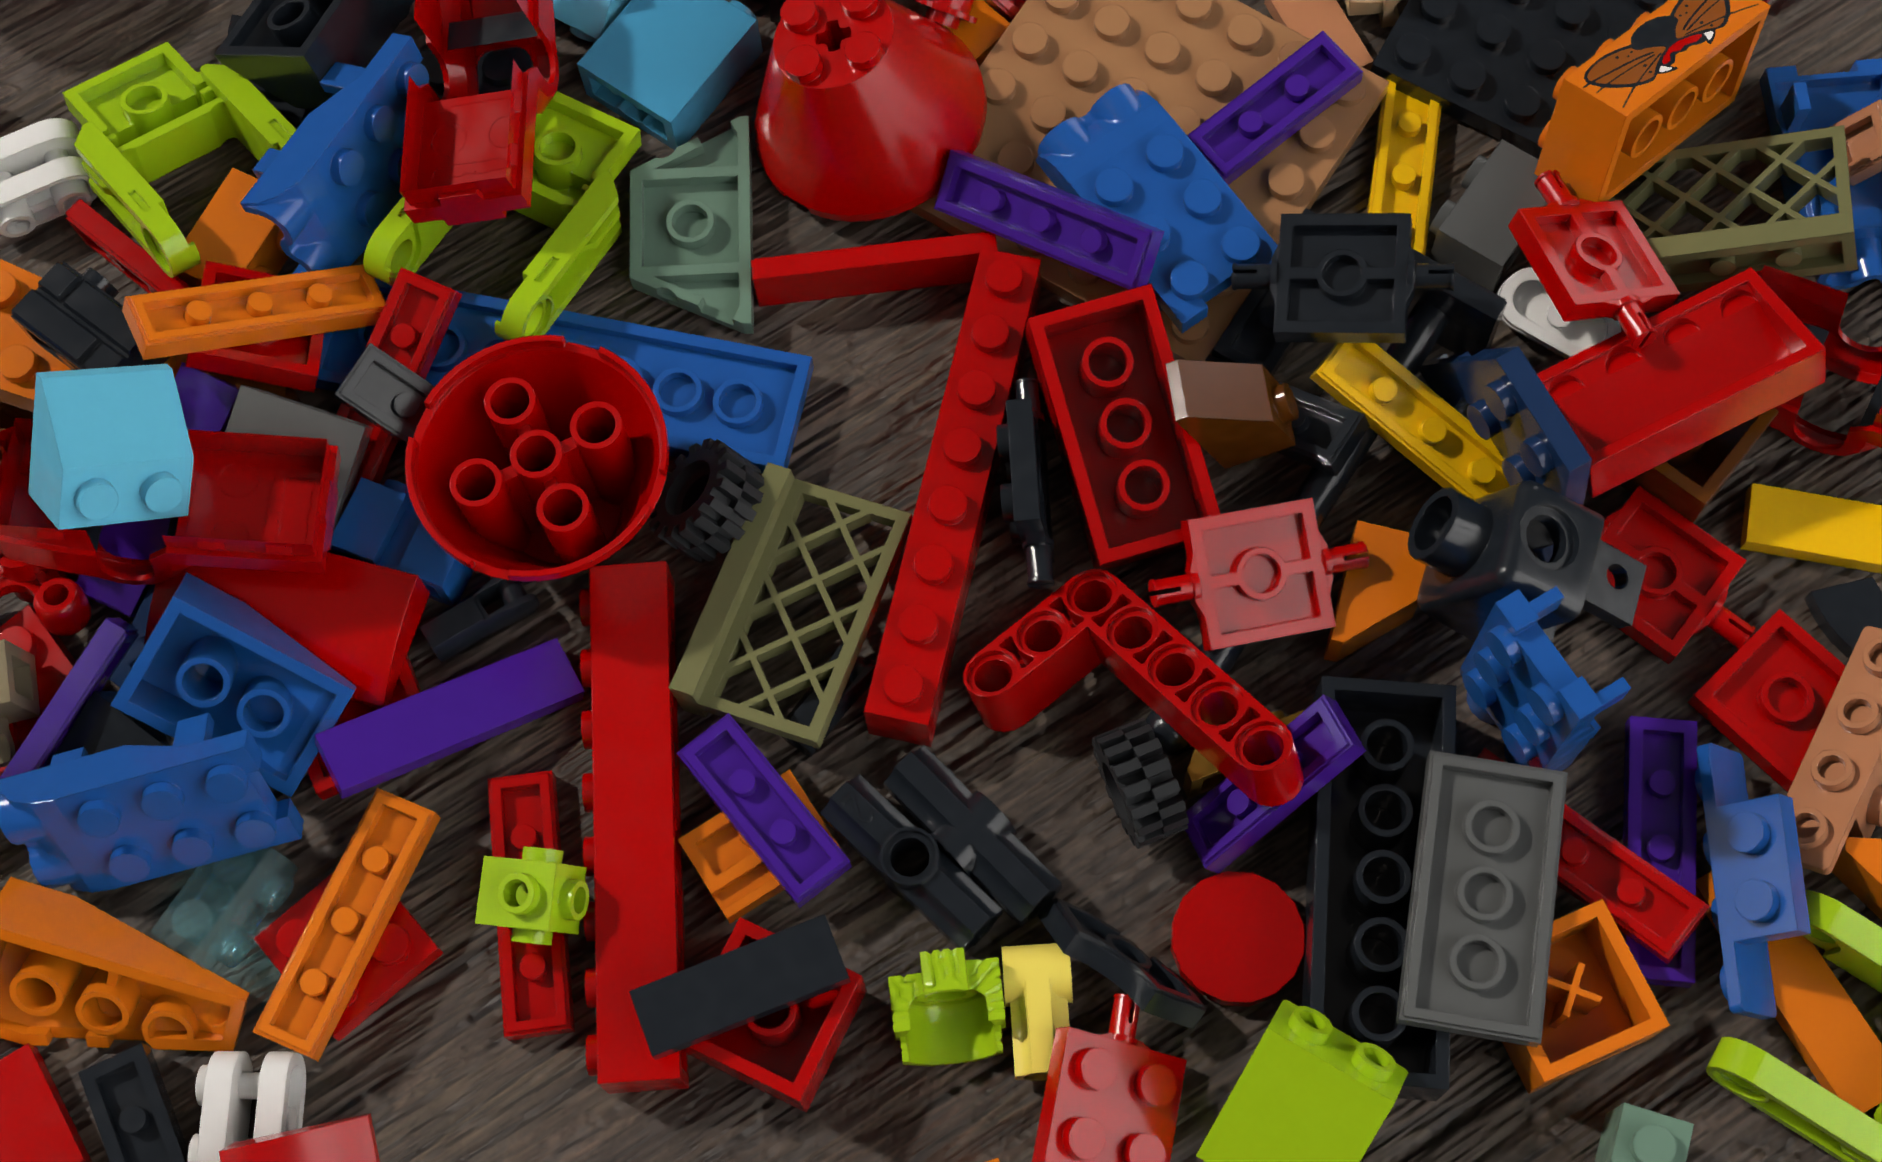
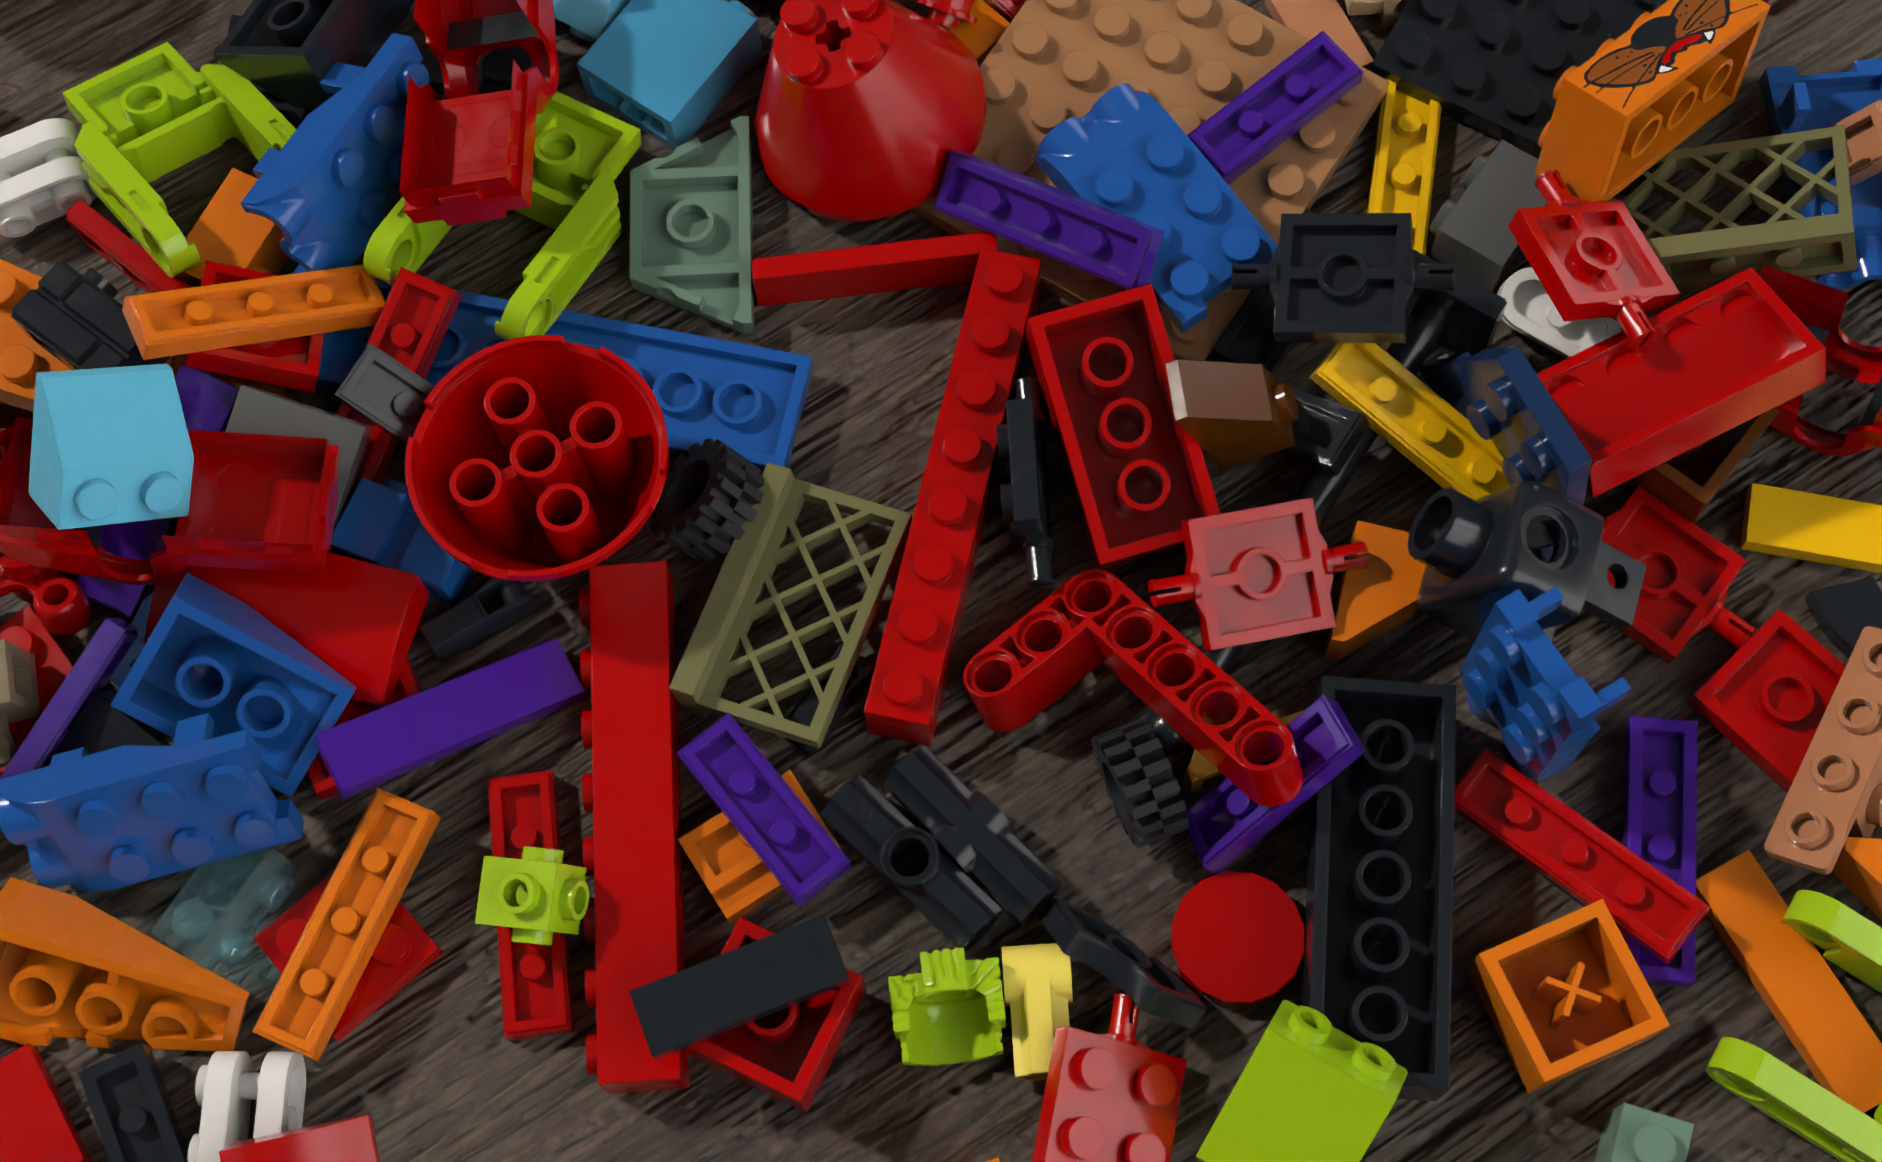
dark grey tile [1396,750,1568,1047] -> none
blue bracket [1695,743,1811,1020] -> none

